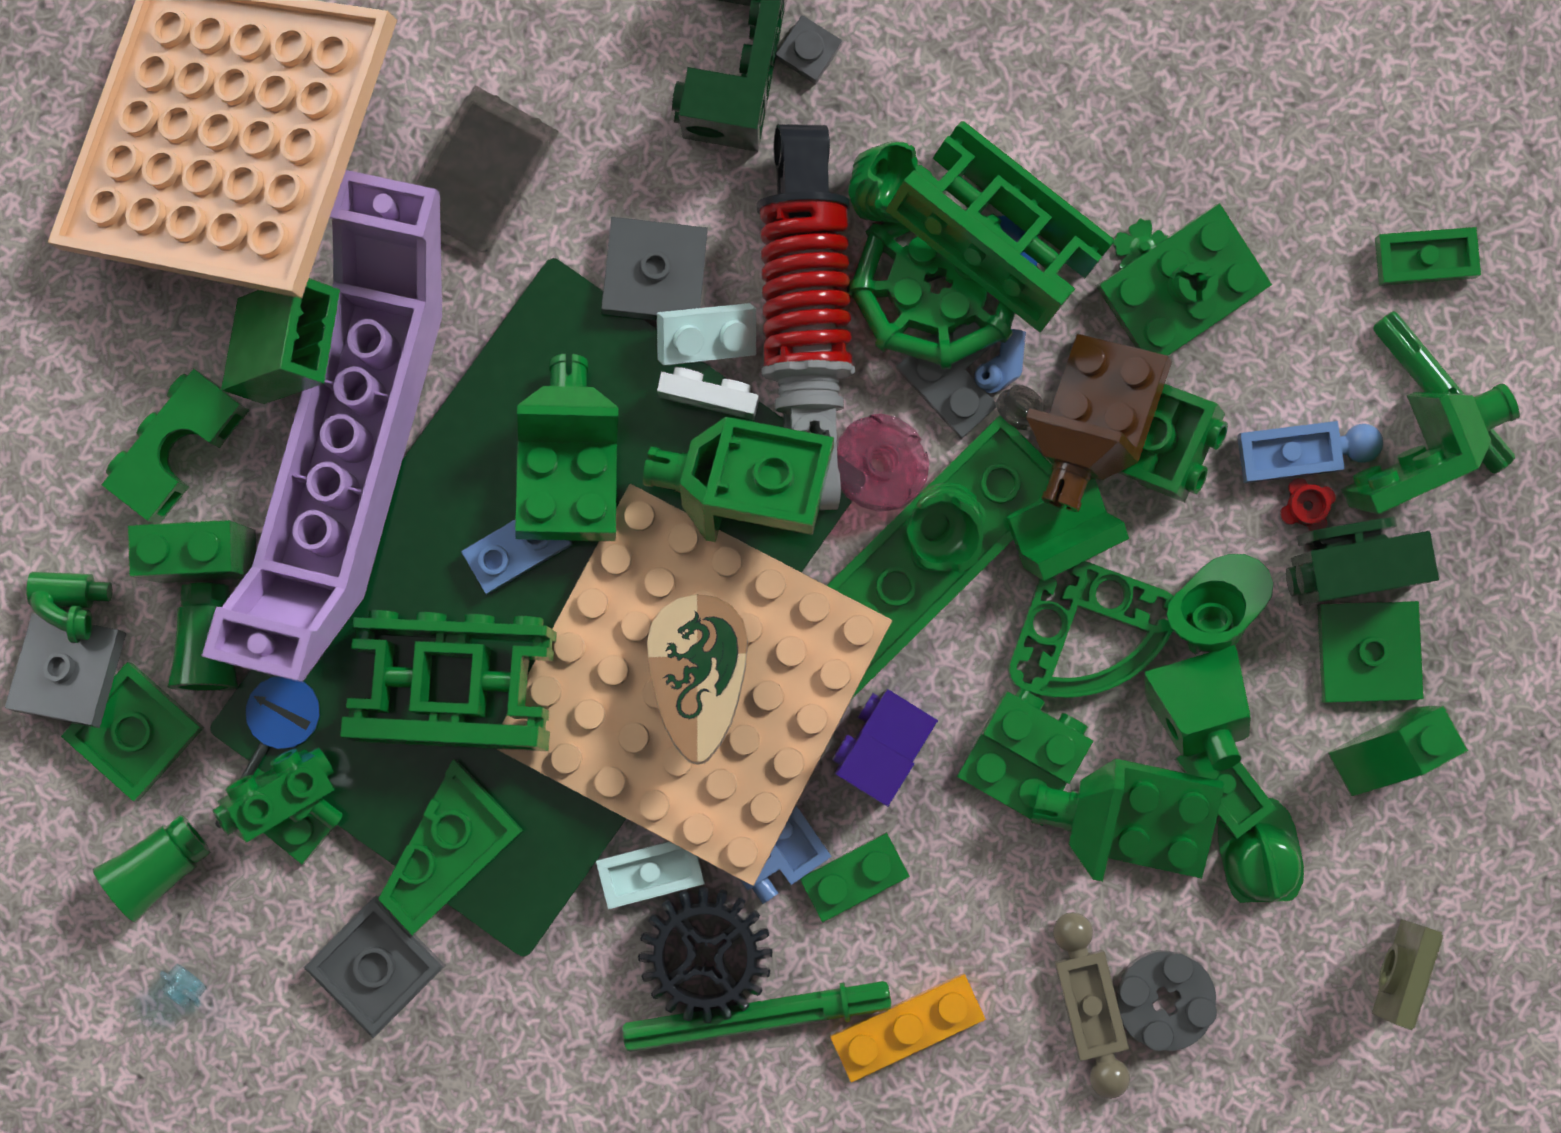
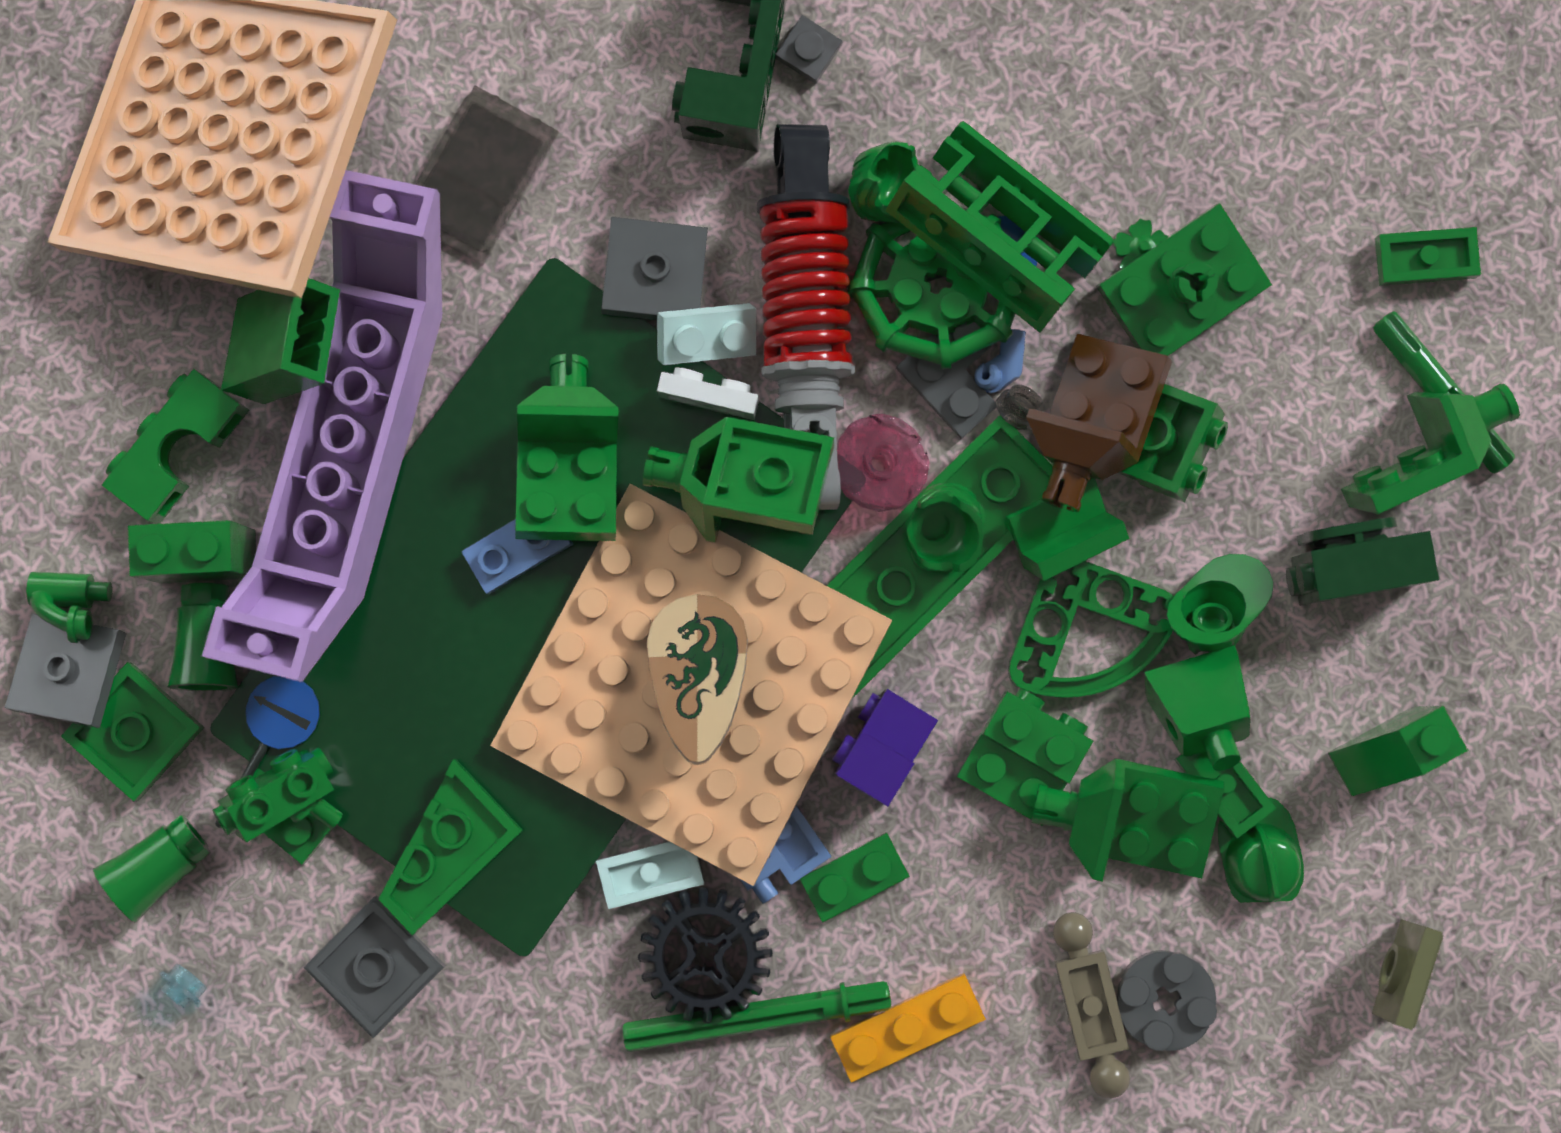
green fence [340,610,557,752] -> none
medium blue plate [1237,421,1383,483] -> none
red plate [1280,478,1336,531] -> none
green plate [1317,601,1424,703] -> none

